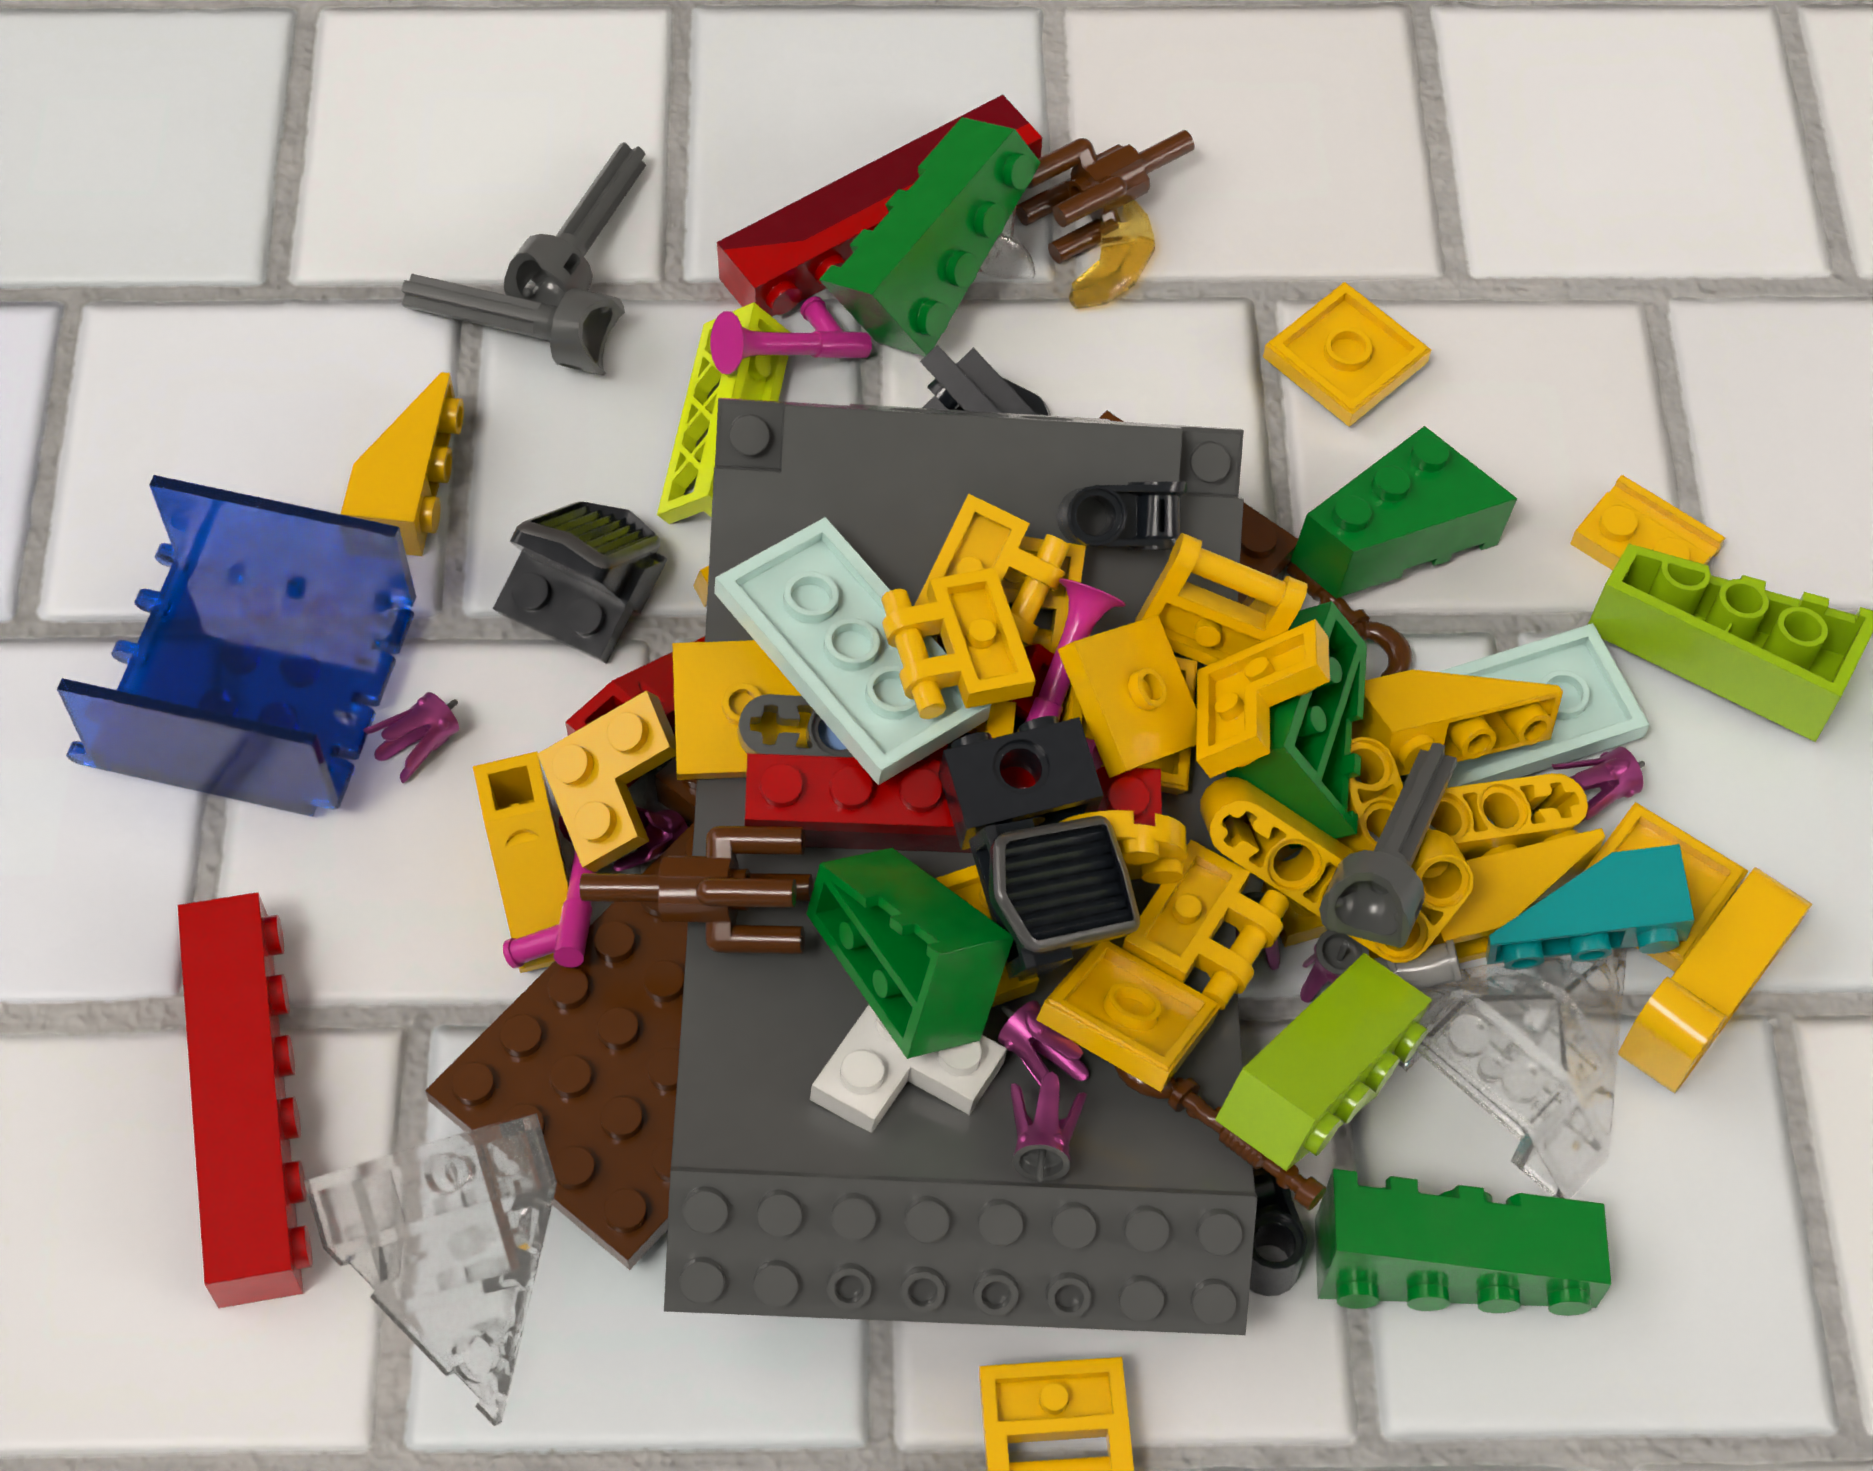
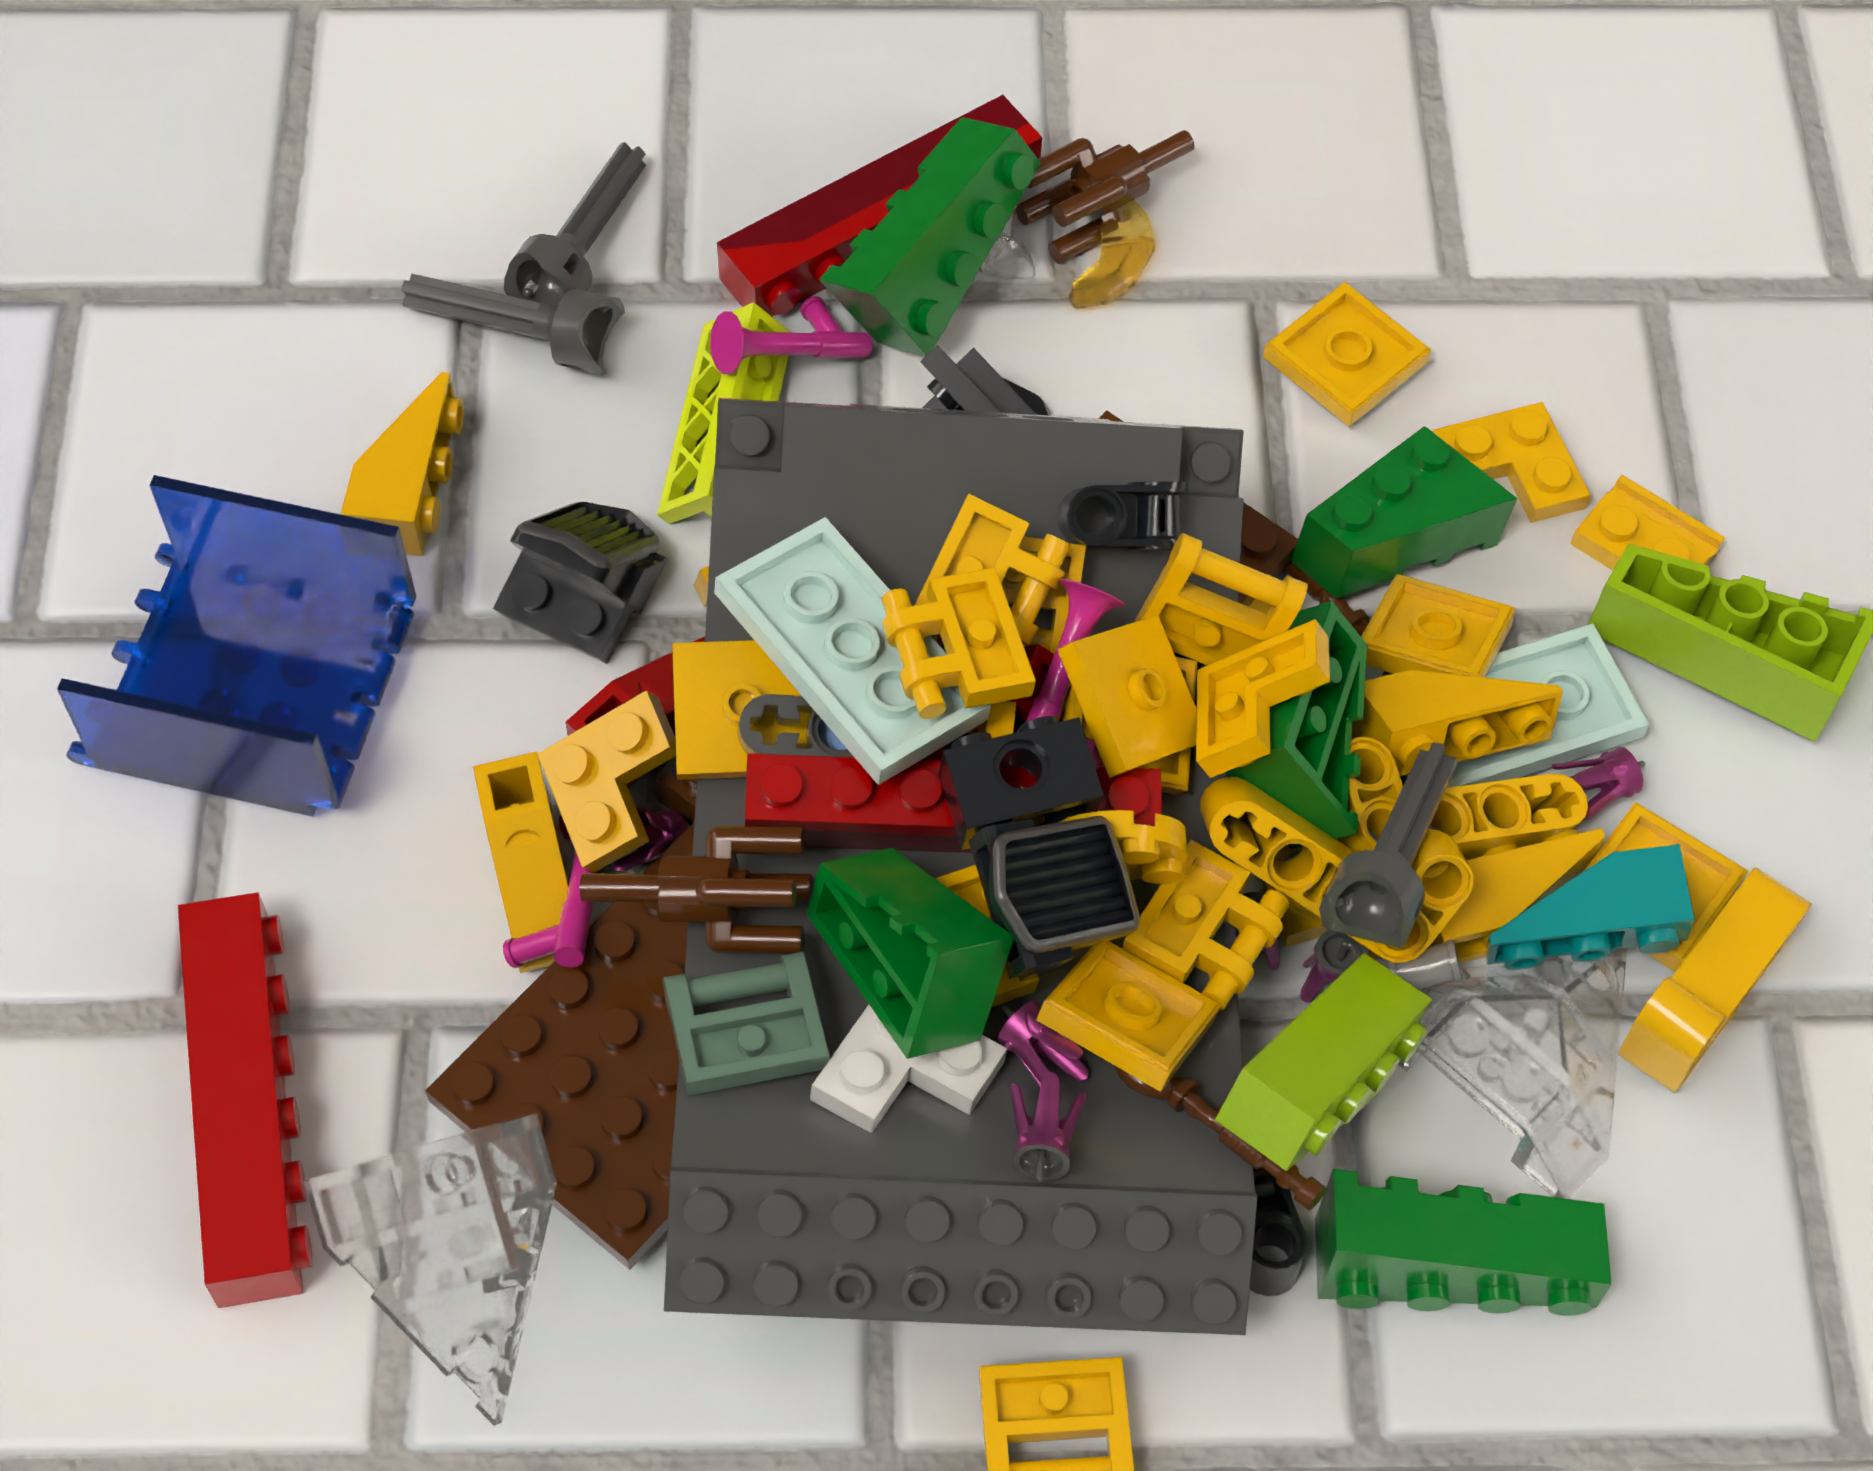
flat silver piece [363,692,459,783] -> none
none -> sand green plate [663,952,829,1096]
none -> yellow plate [1361,574,1515,677]
none -> yellow plate [1432,402,1591,523]

